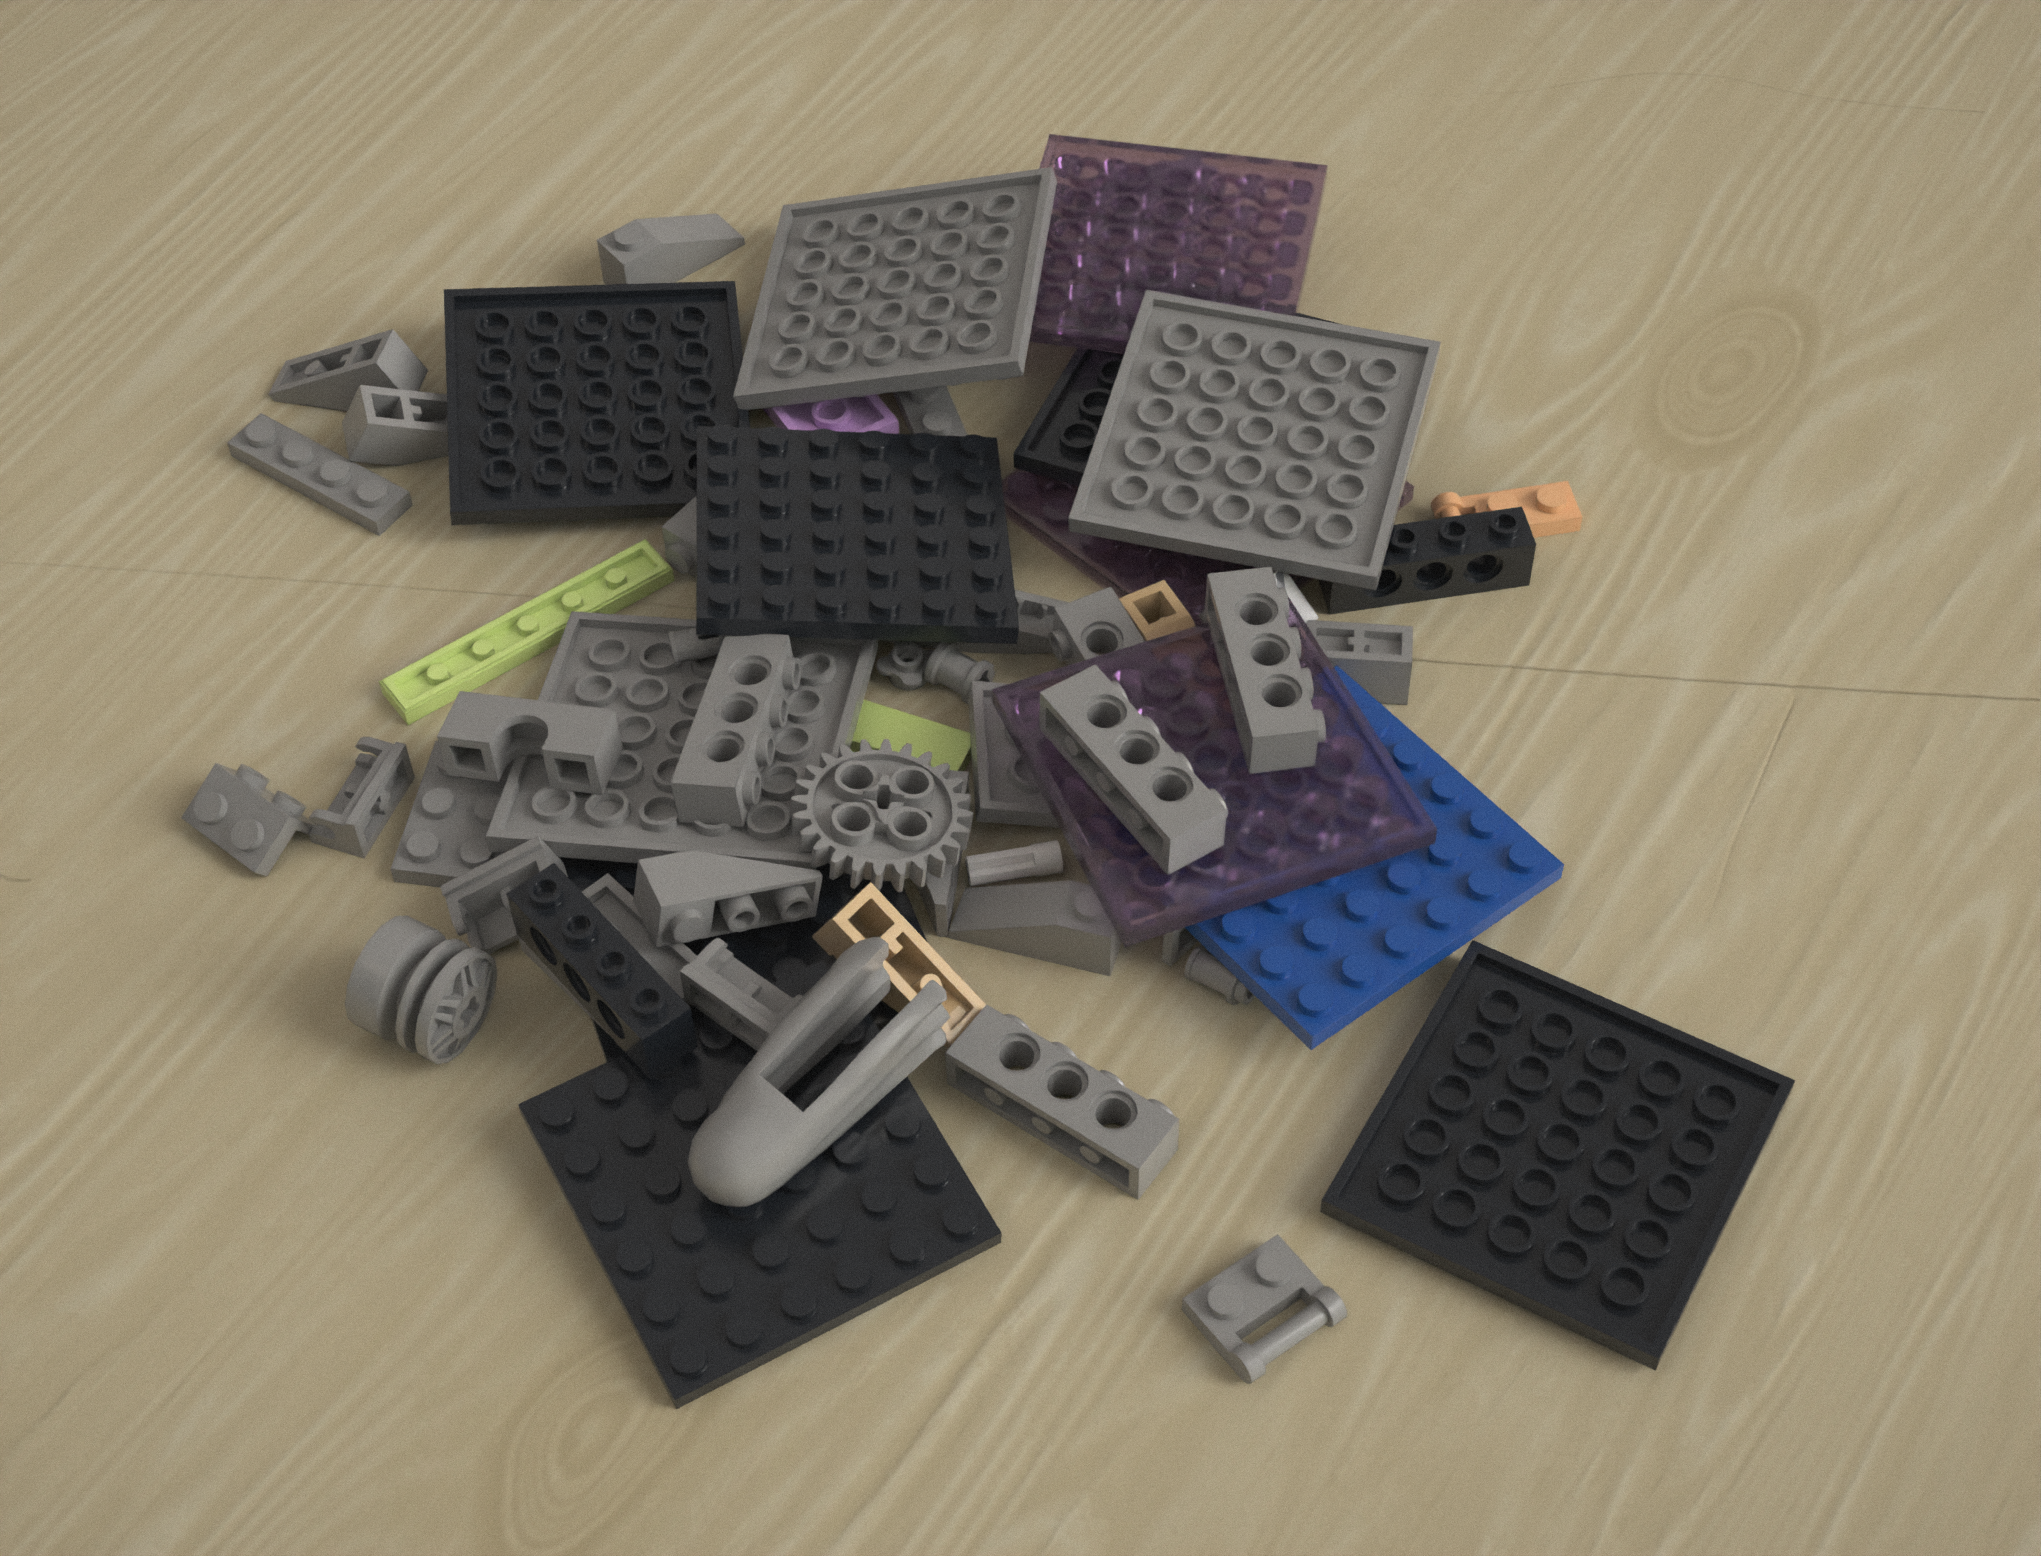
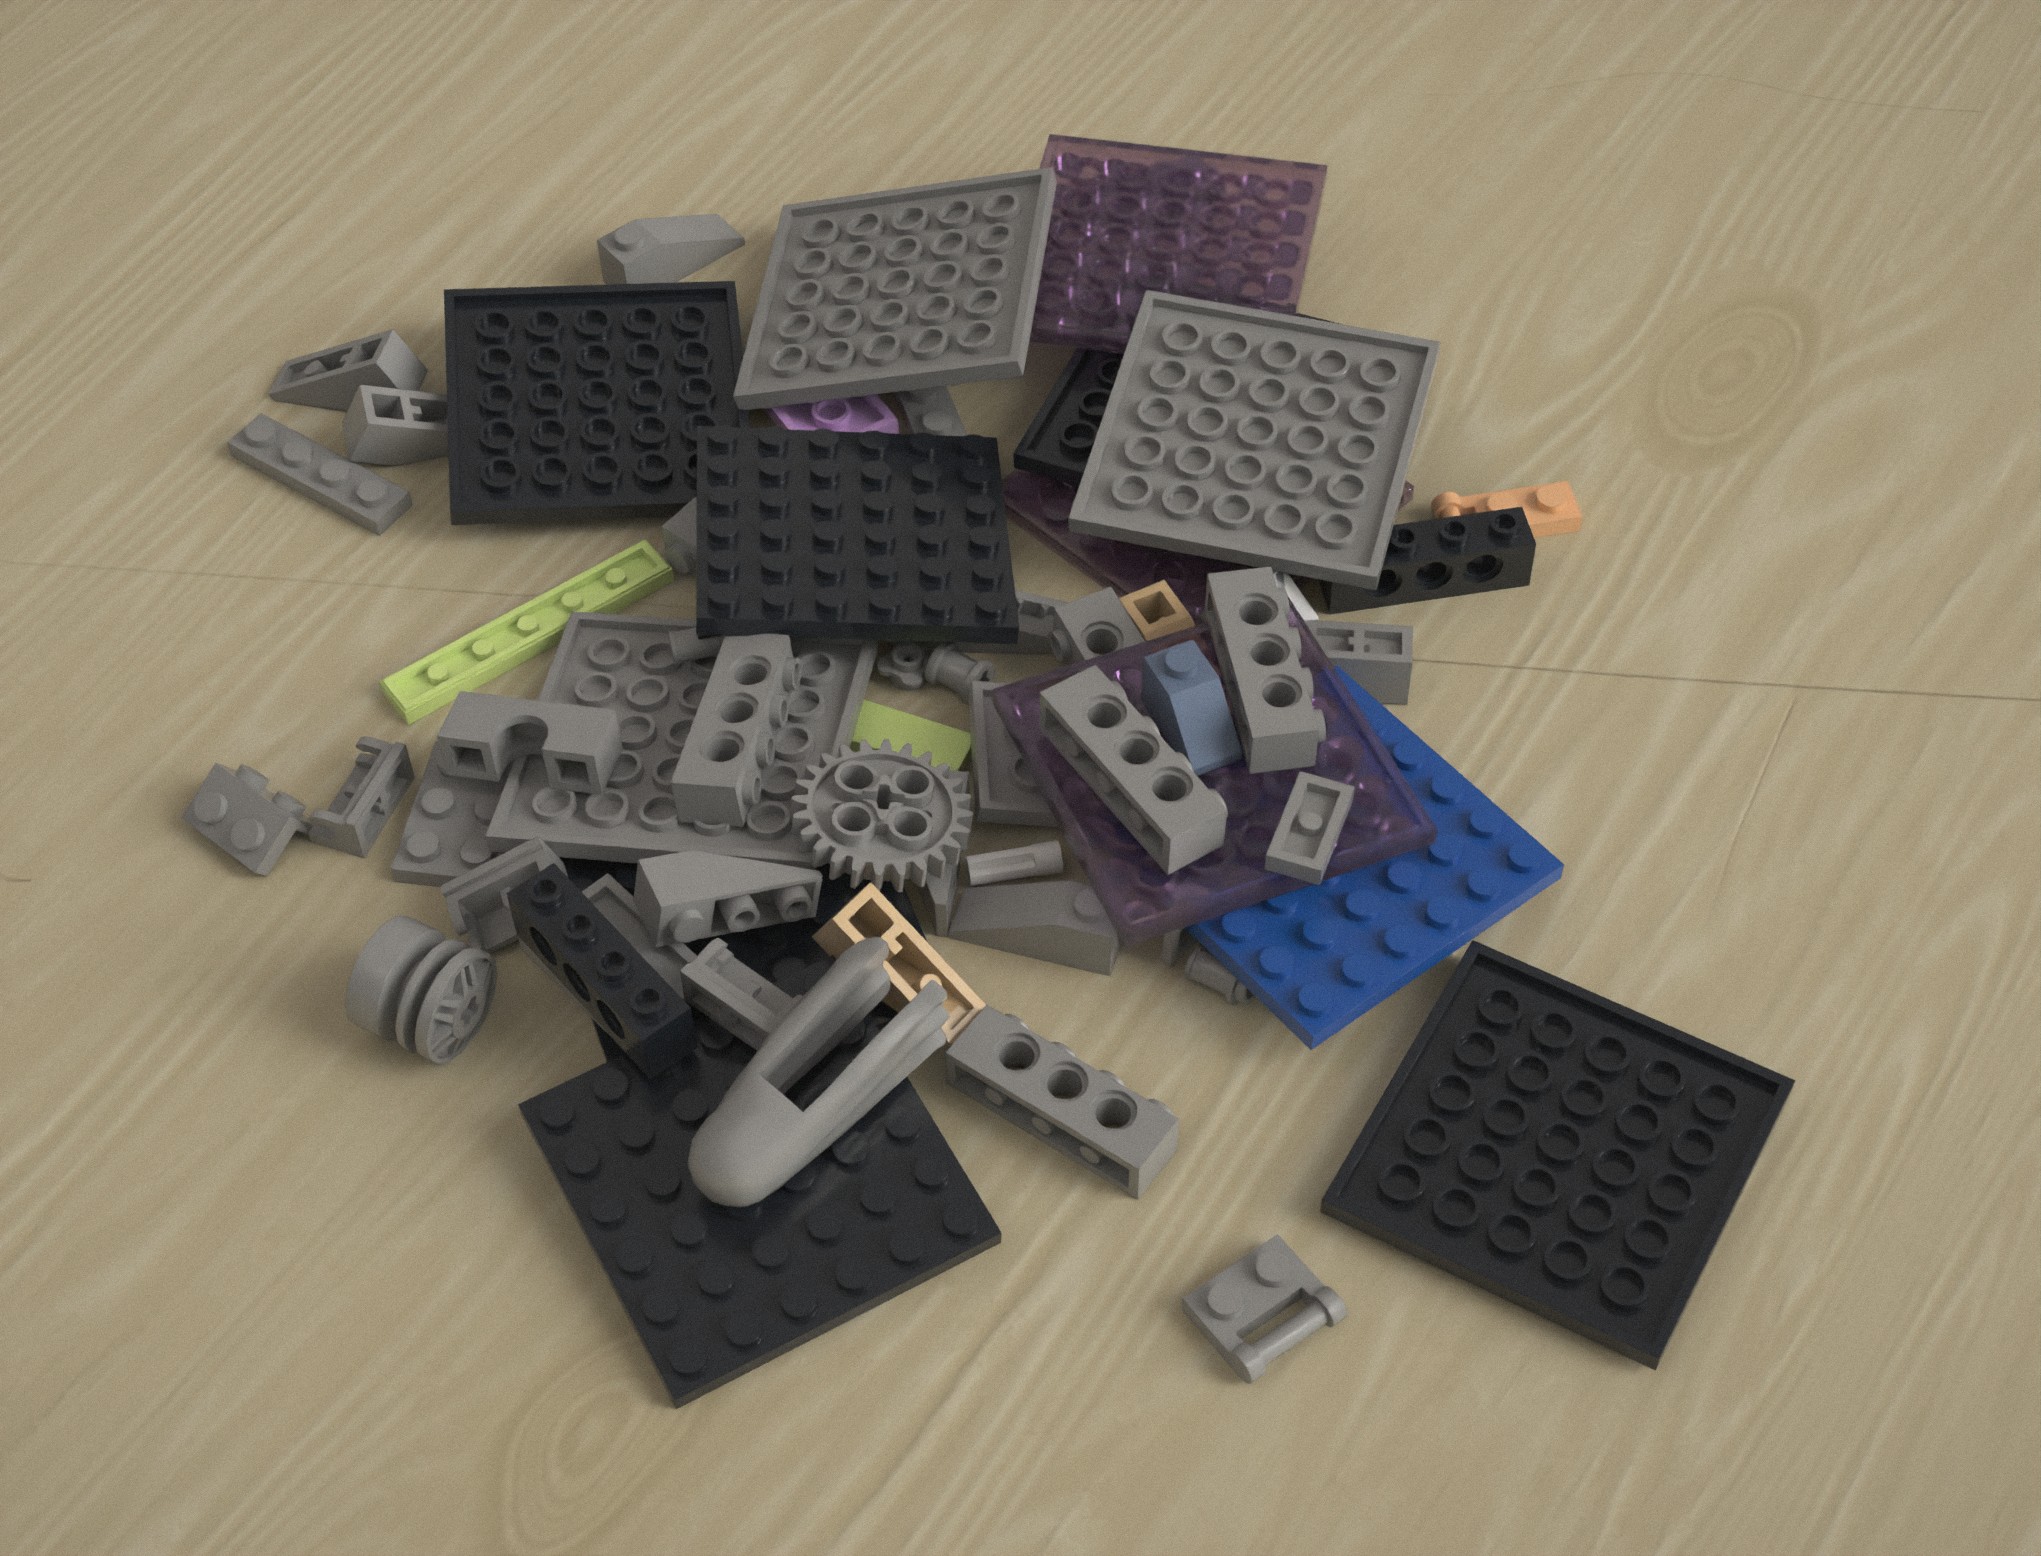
none -> sand blue slope [1141,639,1242,776]
none -> light grey plate [1265,771,1355,885]

